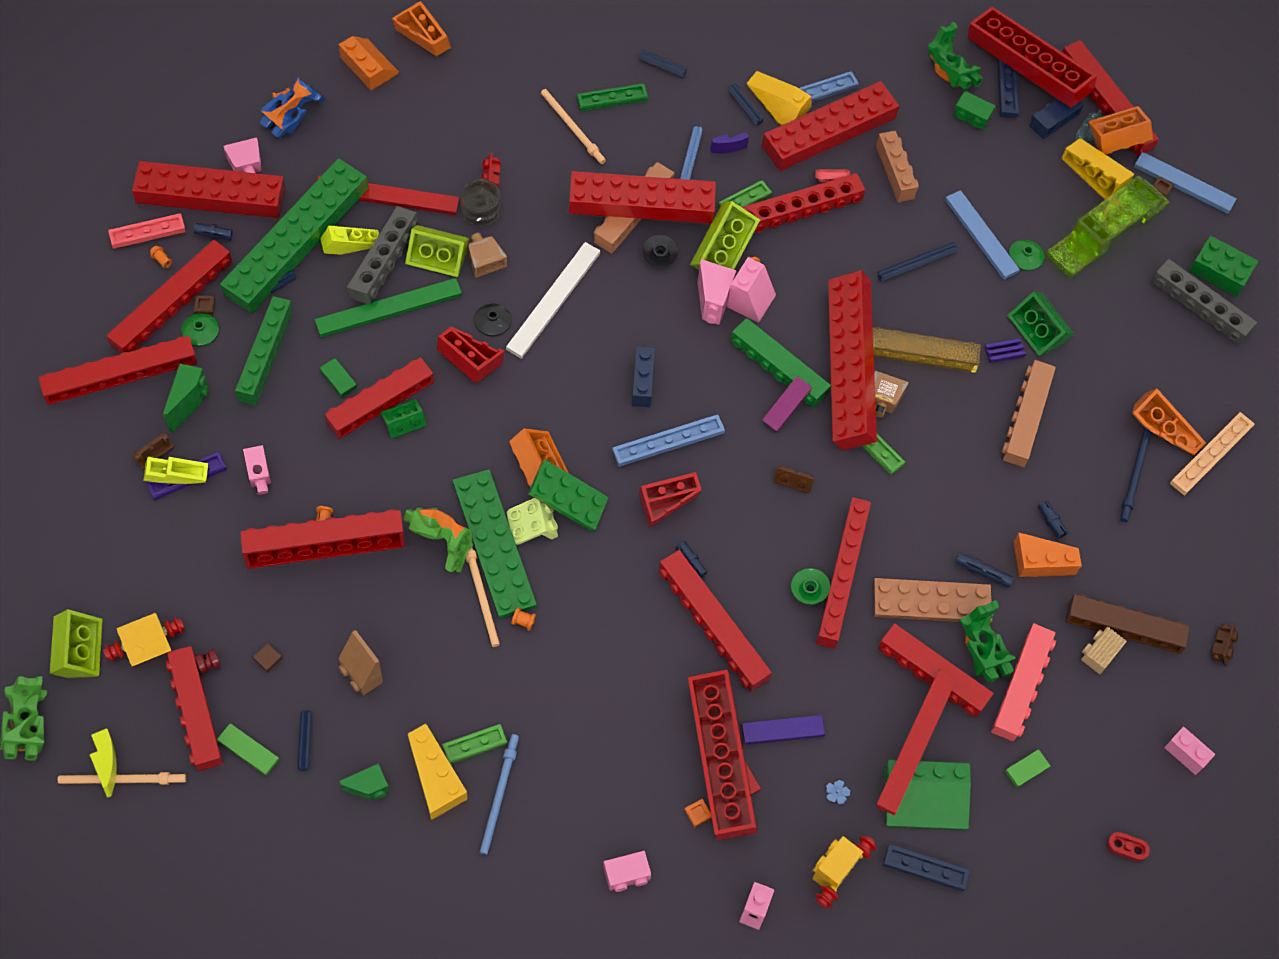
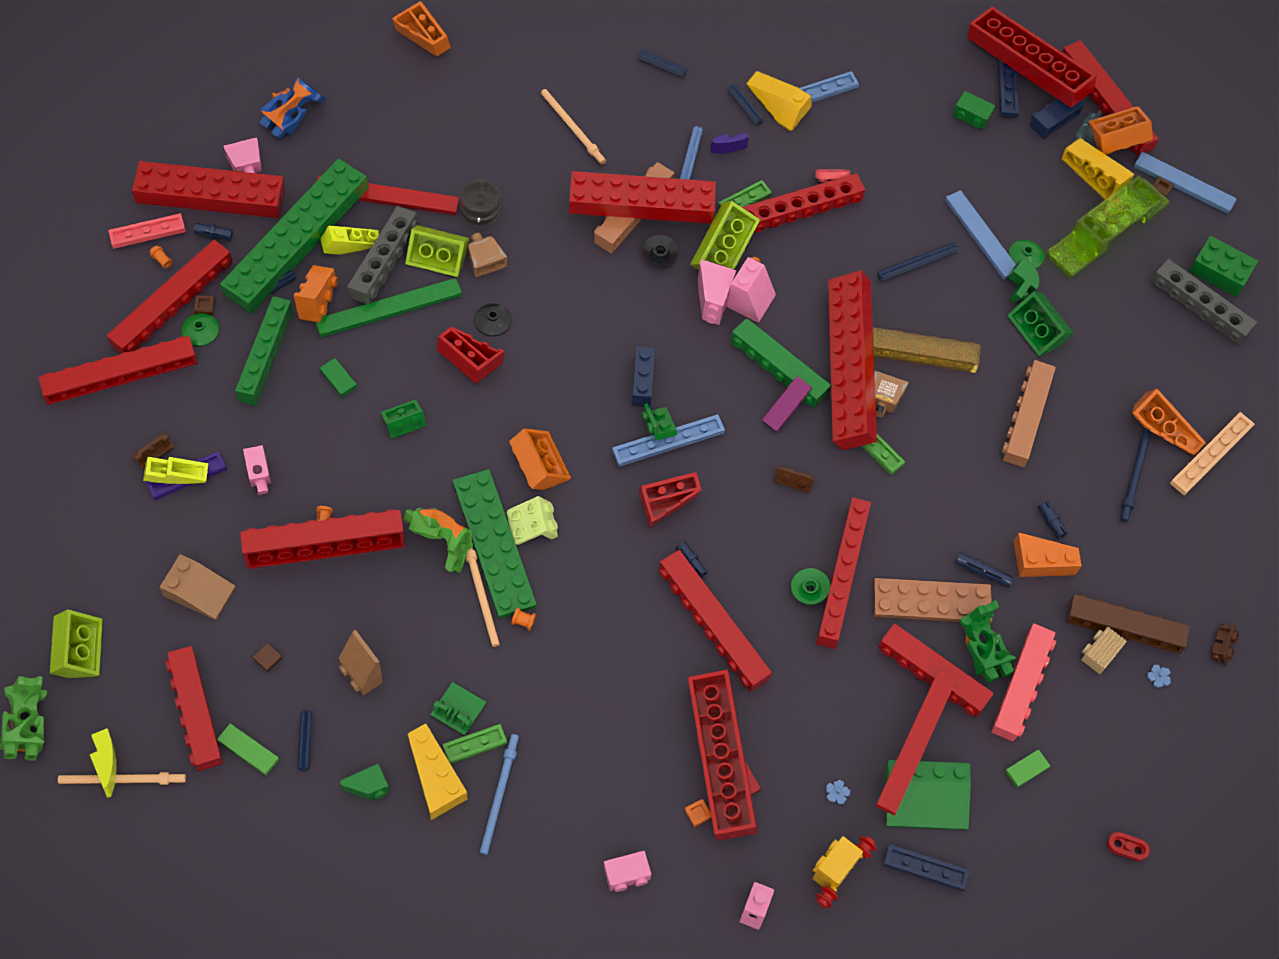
yellow brick [103,613,185,666] -> none
green slope [163,364,209,432] -> none
dark red wheel [195,649,221,674] -> none
red brick [325,357,434,439] -> none
orange slope [338,36,399,90] -> none
red hinge [480,152,501,191] -> none
white tile [506,242,600,359] -> none
green plate [528,460,609,531] -> none
green tile [577,83,648,112] -> none
dark purple tile [741,715,825,745] -> none
red brick [762,81,899,171] -> none
nougat brick [876,131,919,202] -> none
green hips [927,22,983,90] -> none
dark purple tile [985,338,1026,363] -> none
bright pink brick [1164,726,1215,775] -> none
none -> medium nougat slope [159,554,236,620]
none -> orange wedge [294,265,338,323]
none -> green hinge [430,682,487,736]
none -> green bracket [642,403,677,441]
none -> green brick [1007,259,1039,304]
none -> medium blue plant [1147,665,1171,688]

